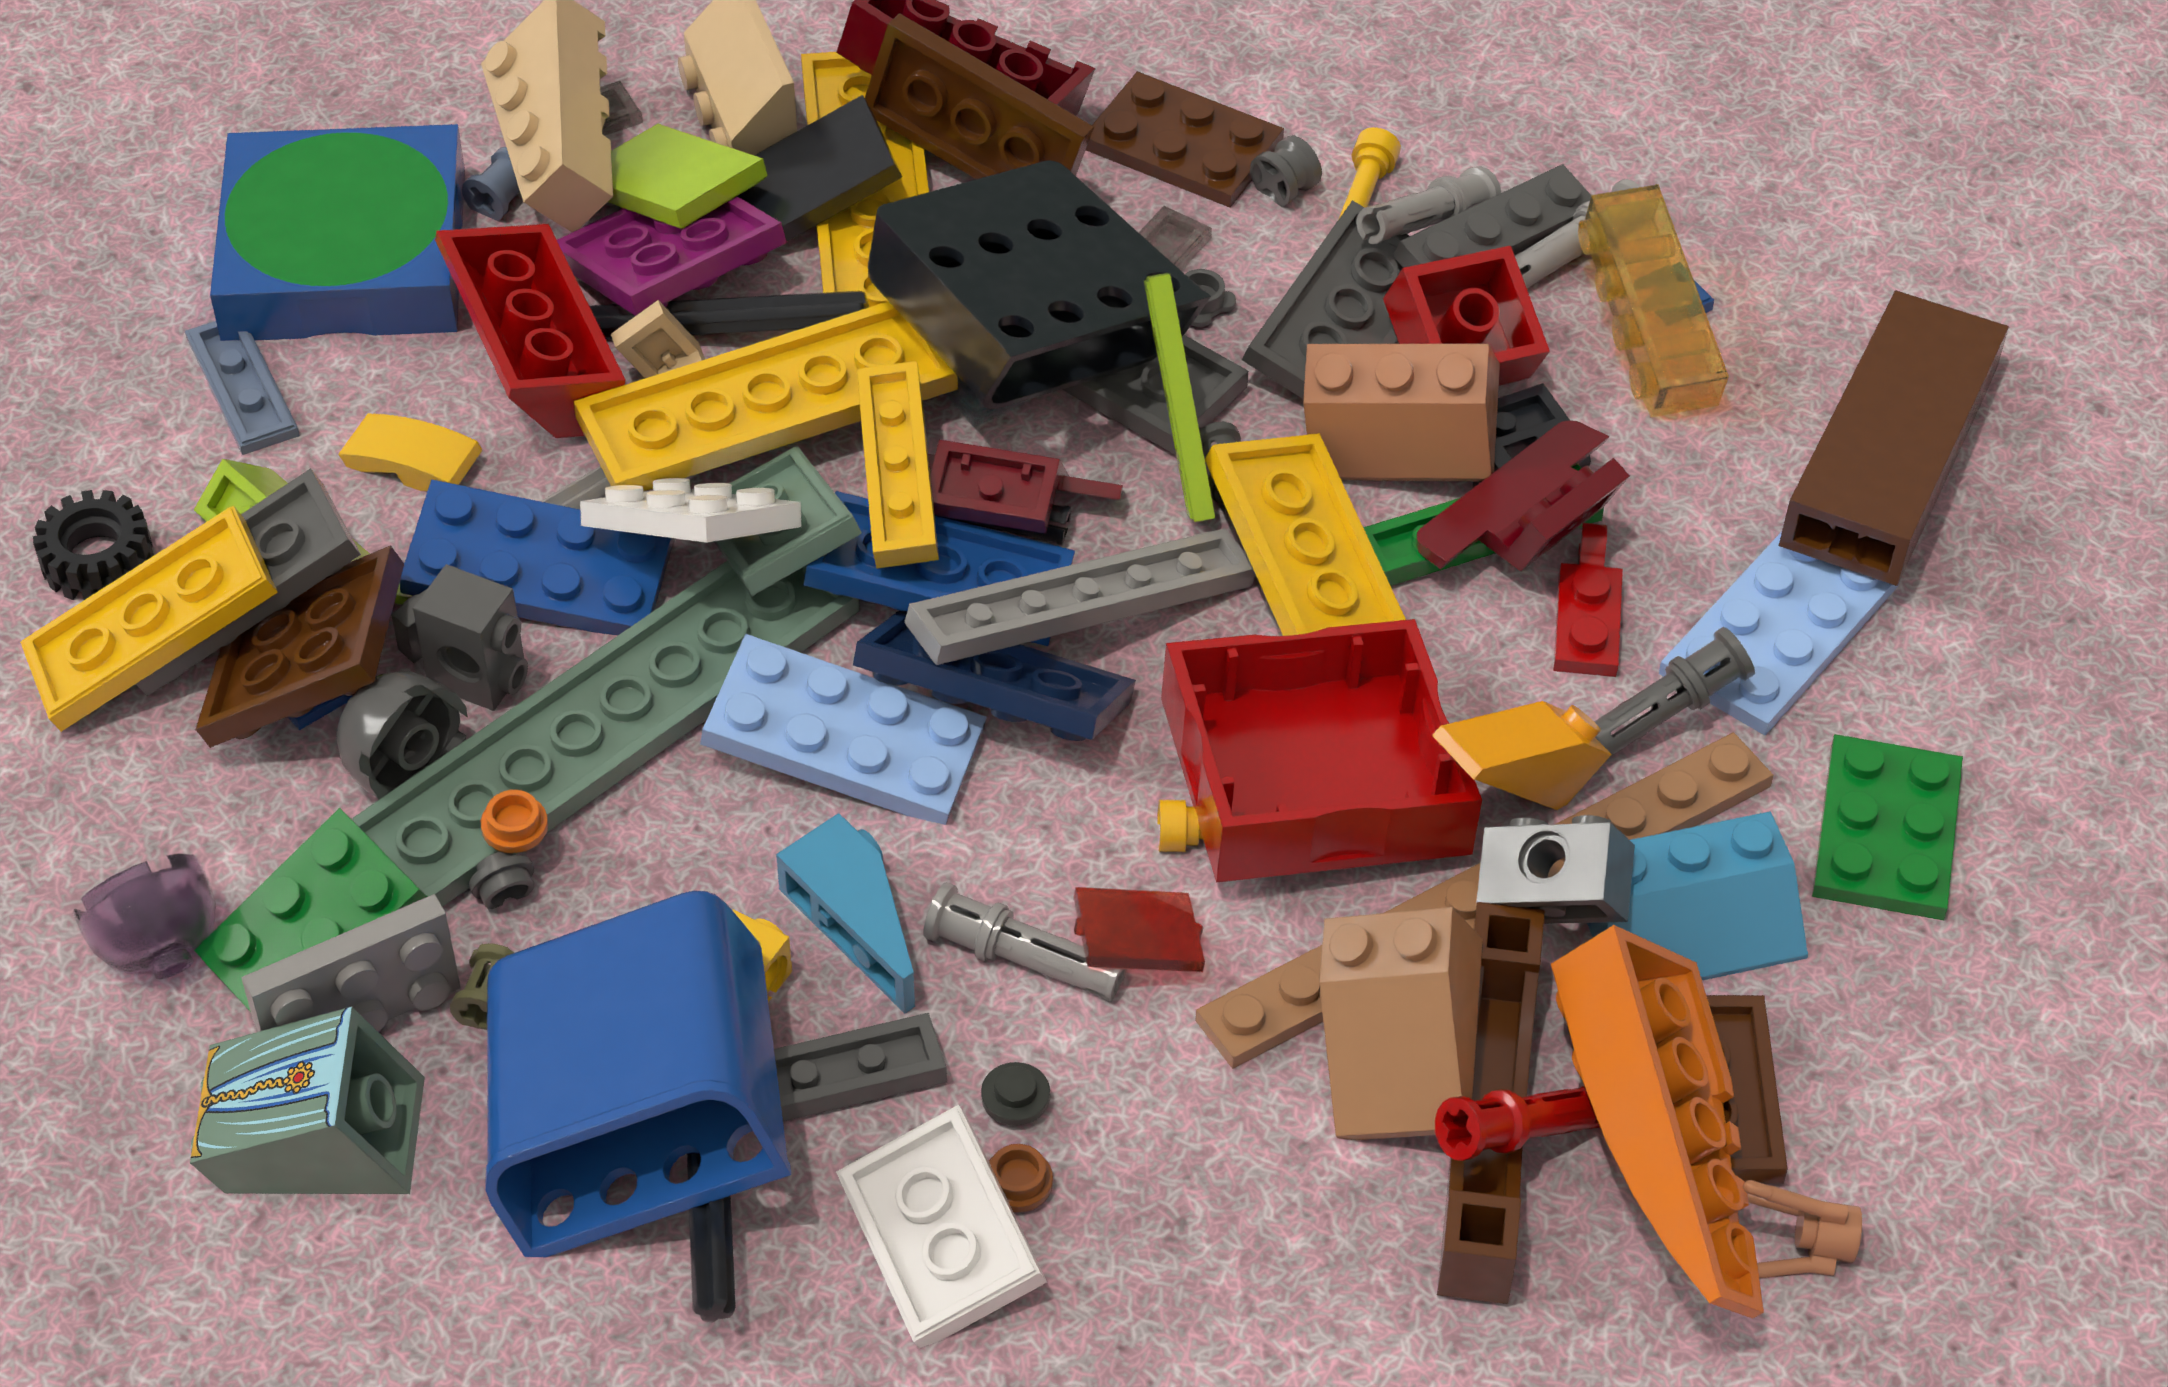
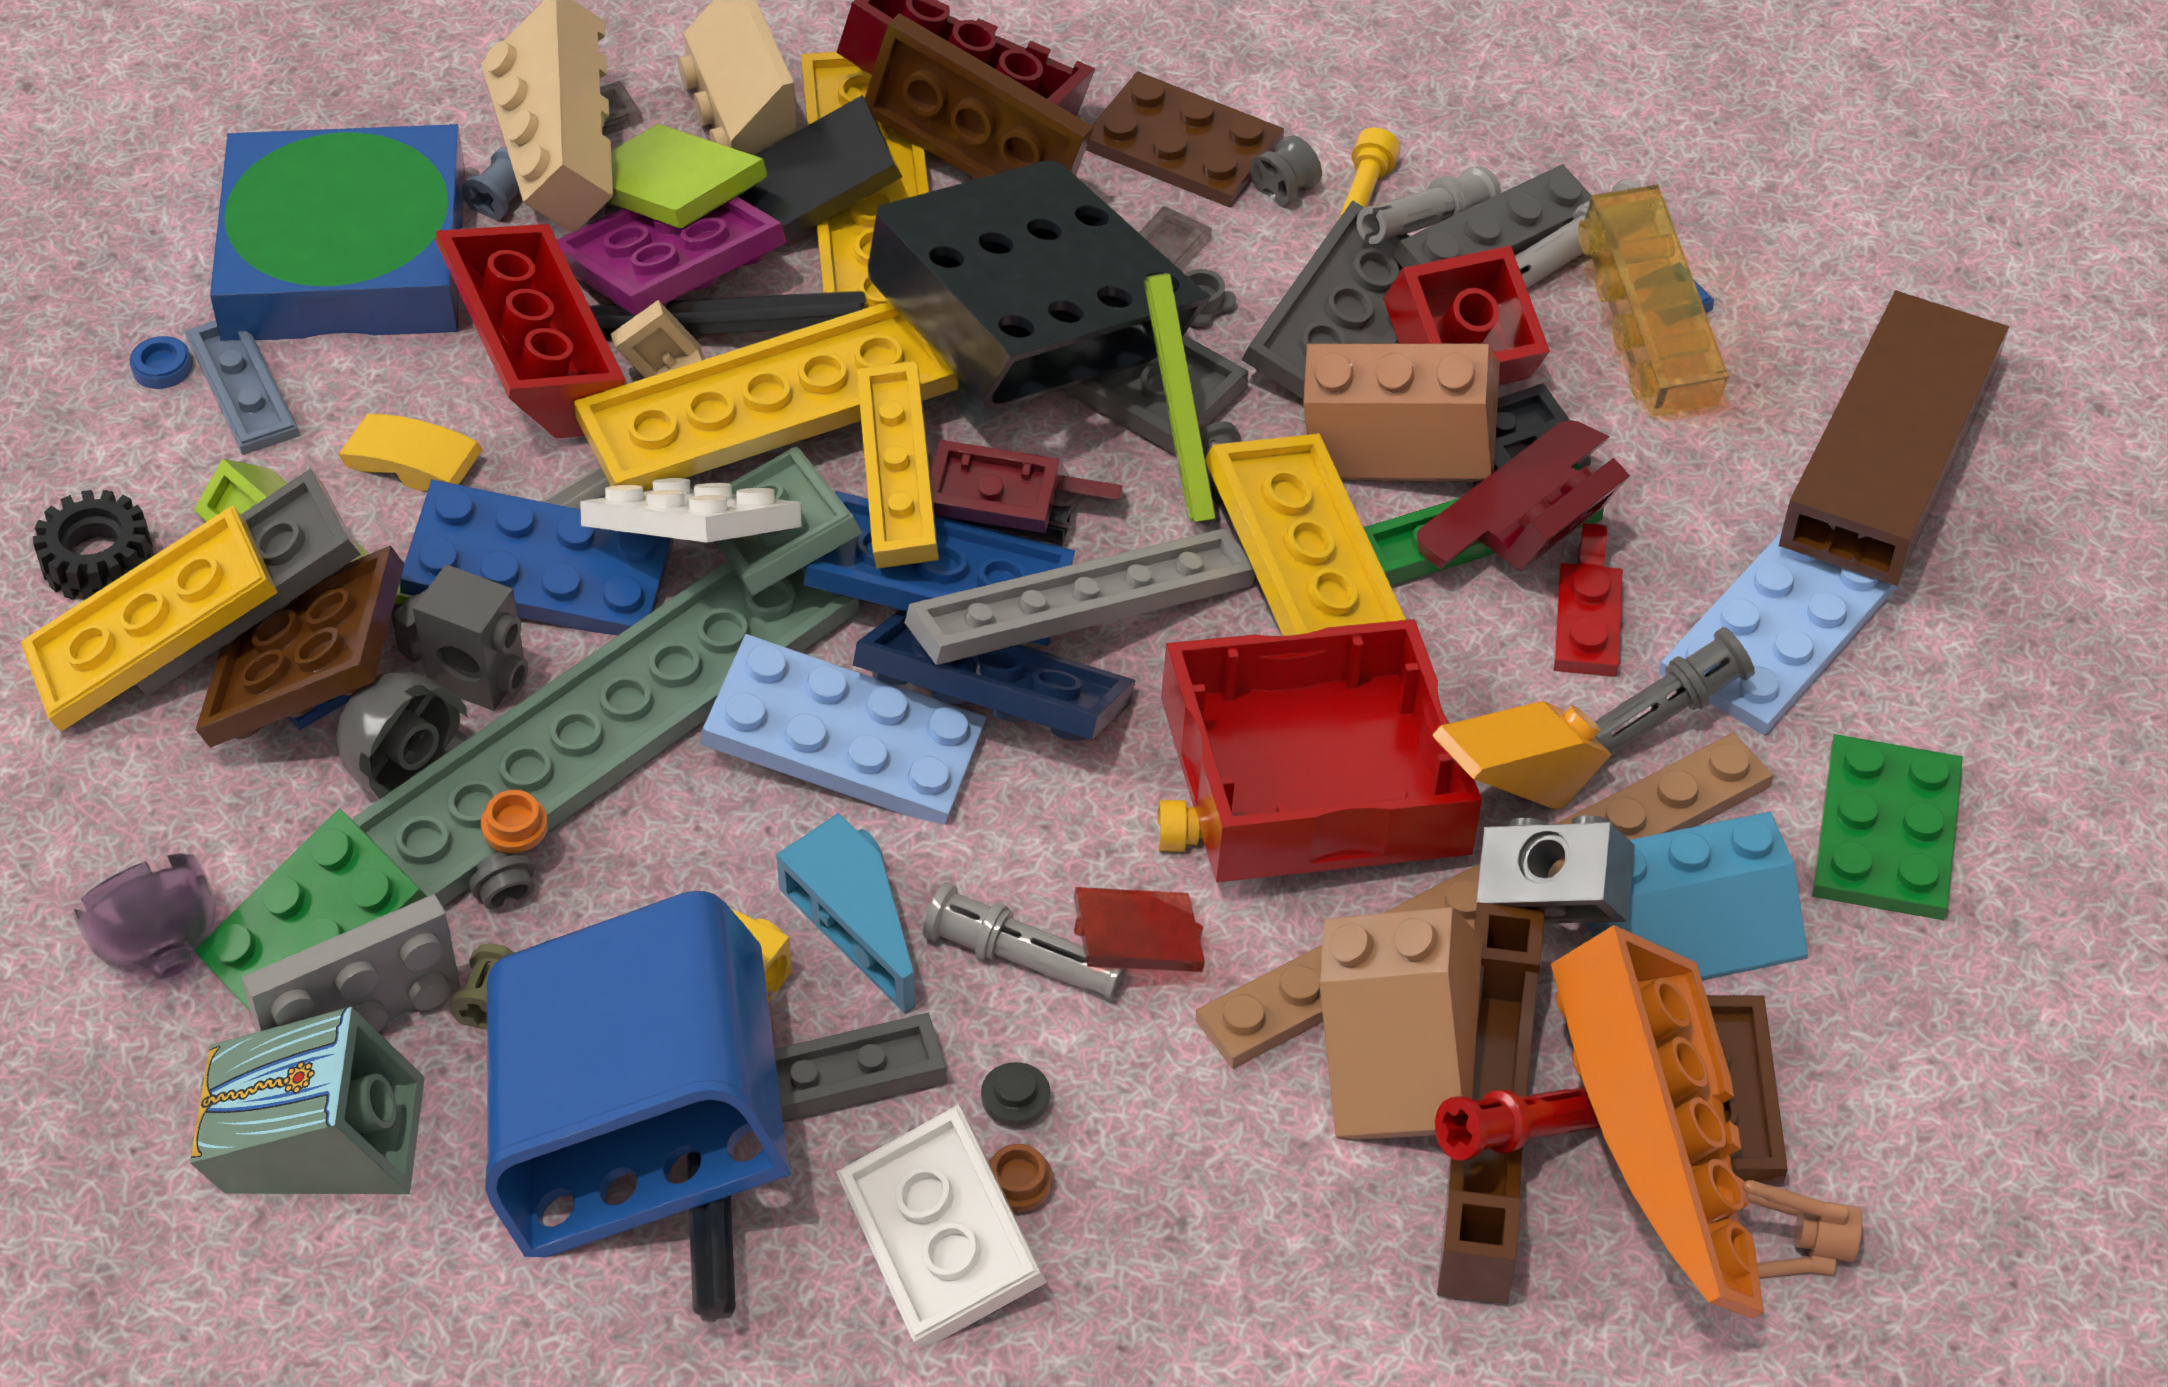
none -> blue tile [129,336,192,389]

